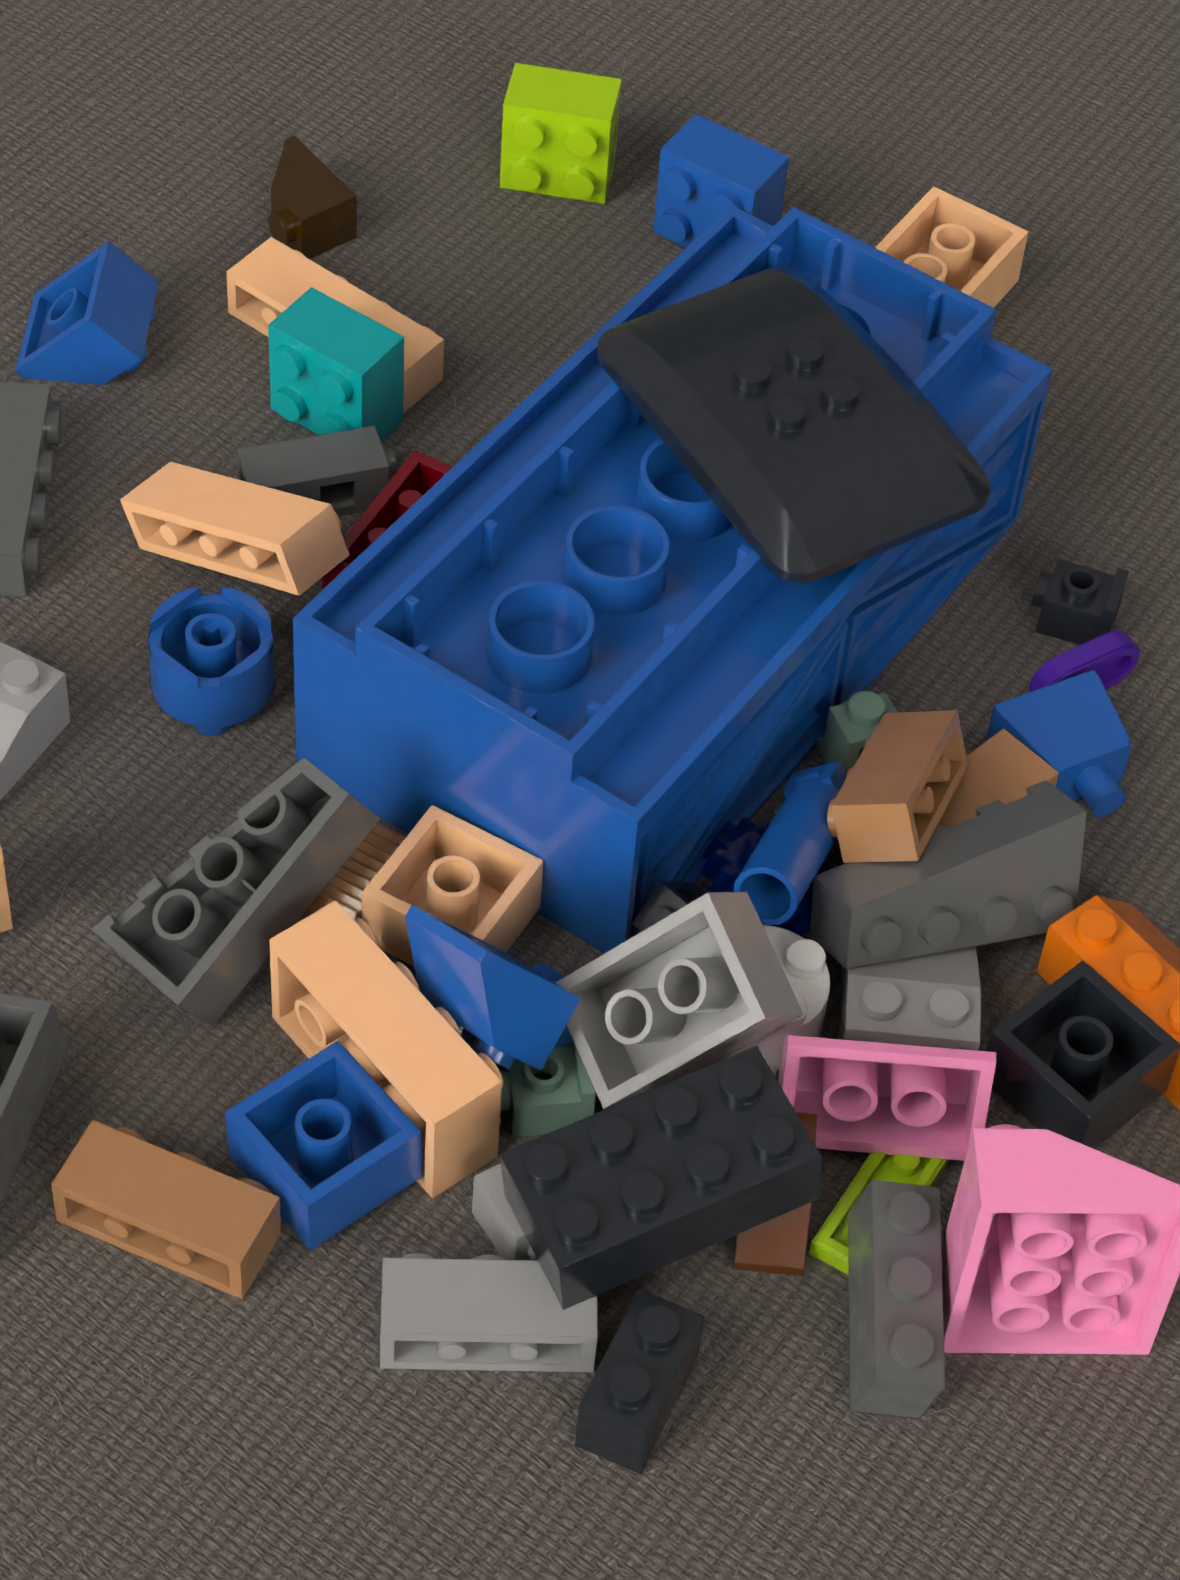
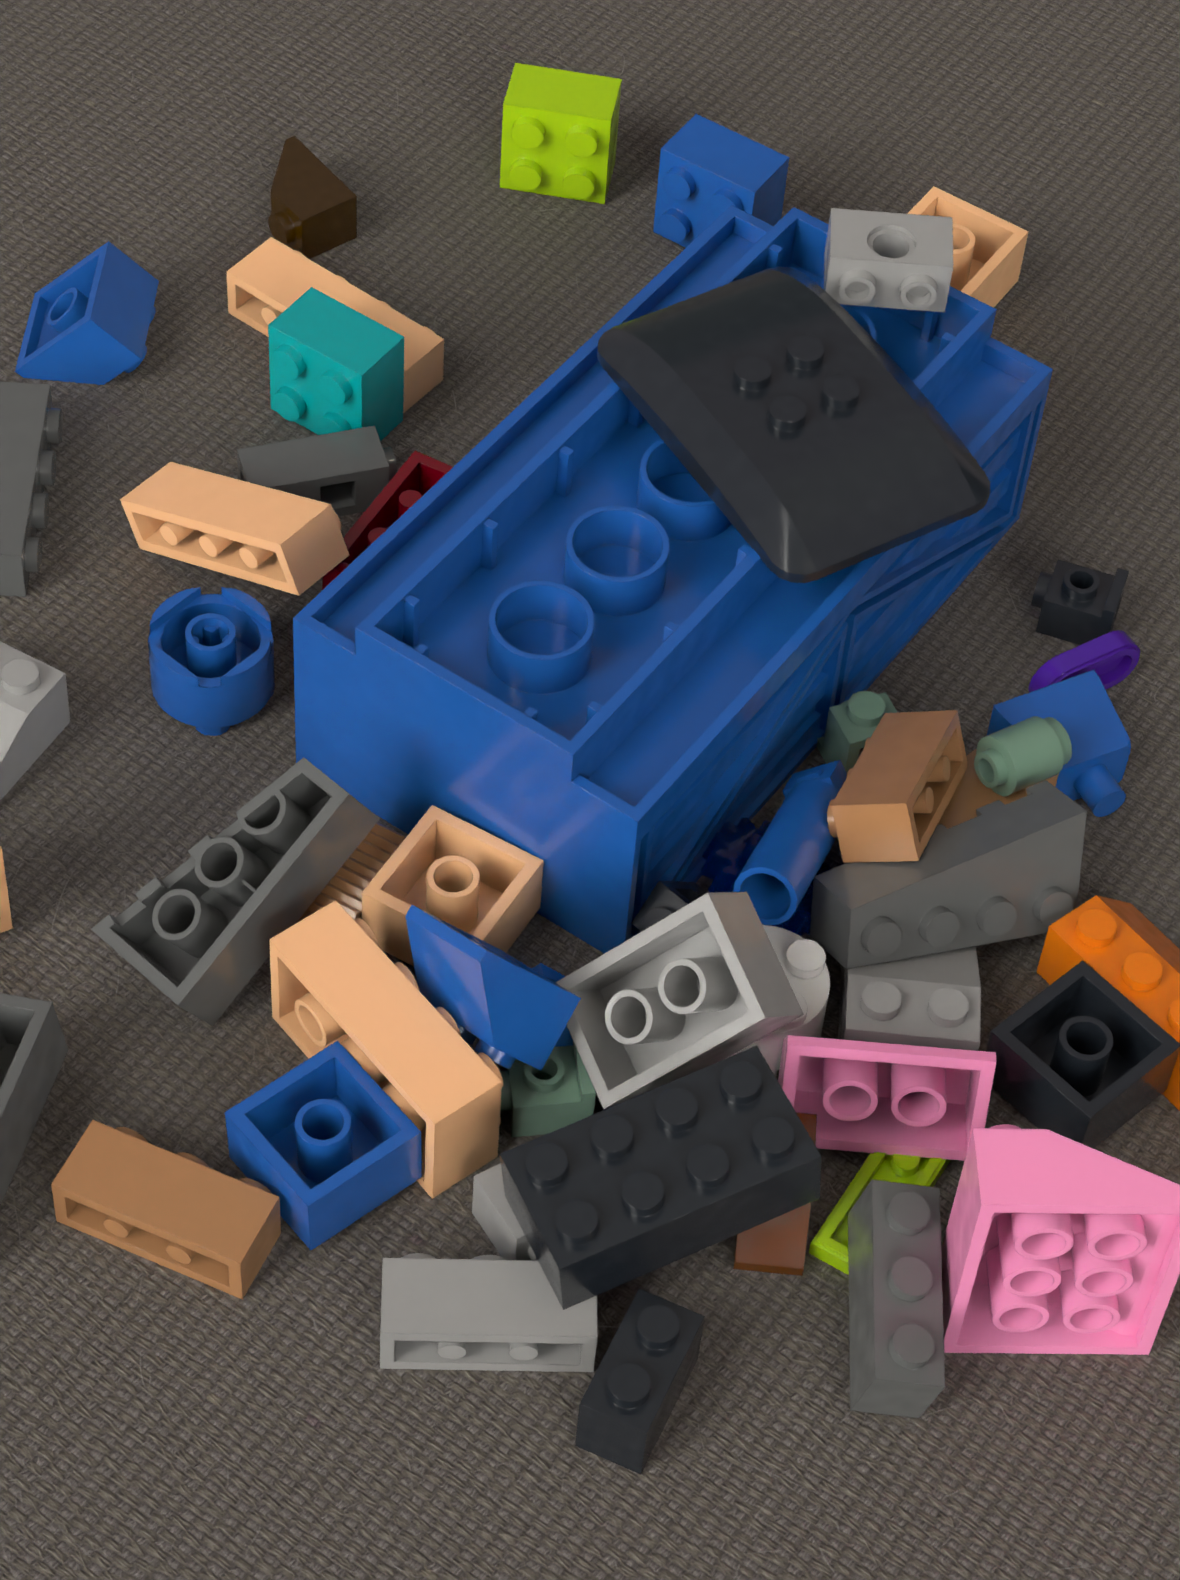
none -> light grey brick [824,208,953,312]
none -> sand green brick [974,716,1072,796]

